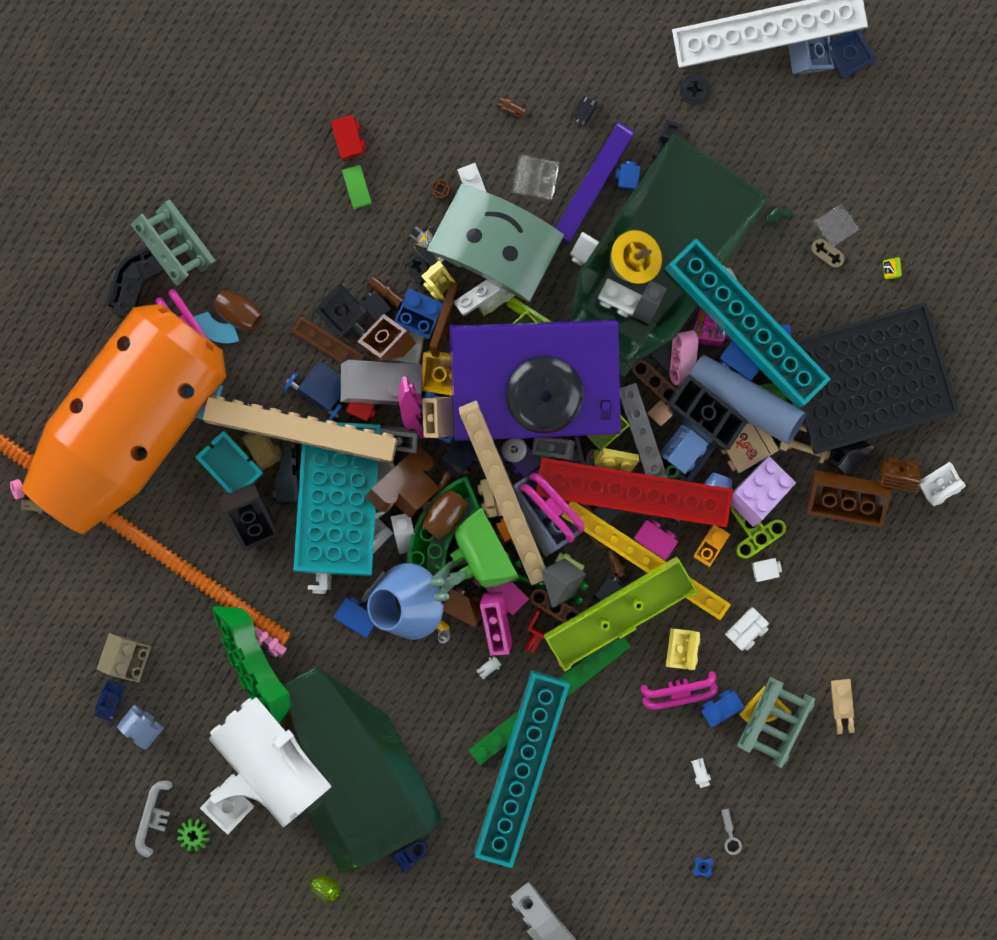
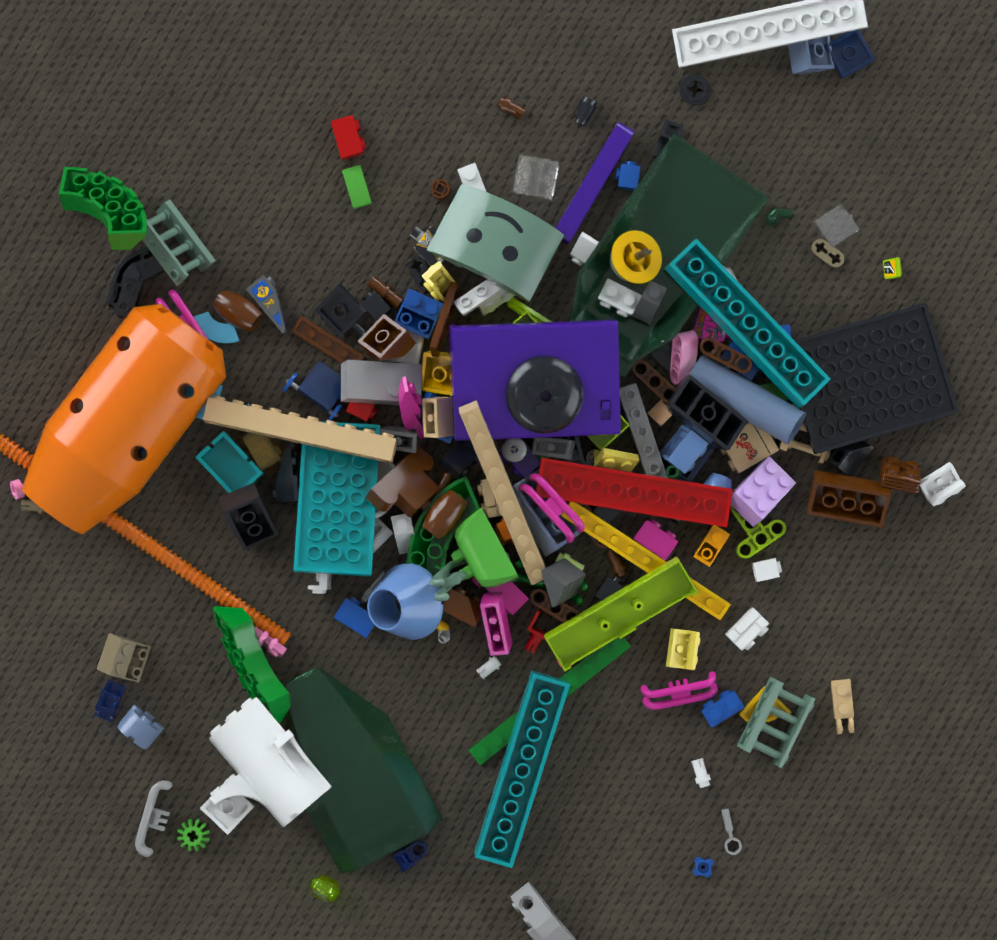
none -> green brick [59,167,147,250]
none -> slope [246,275,287,334]
none -> reddish brown beam [699,337,752,373]

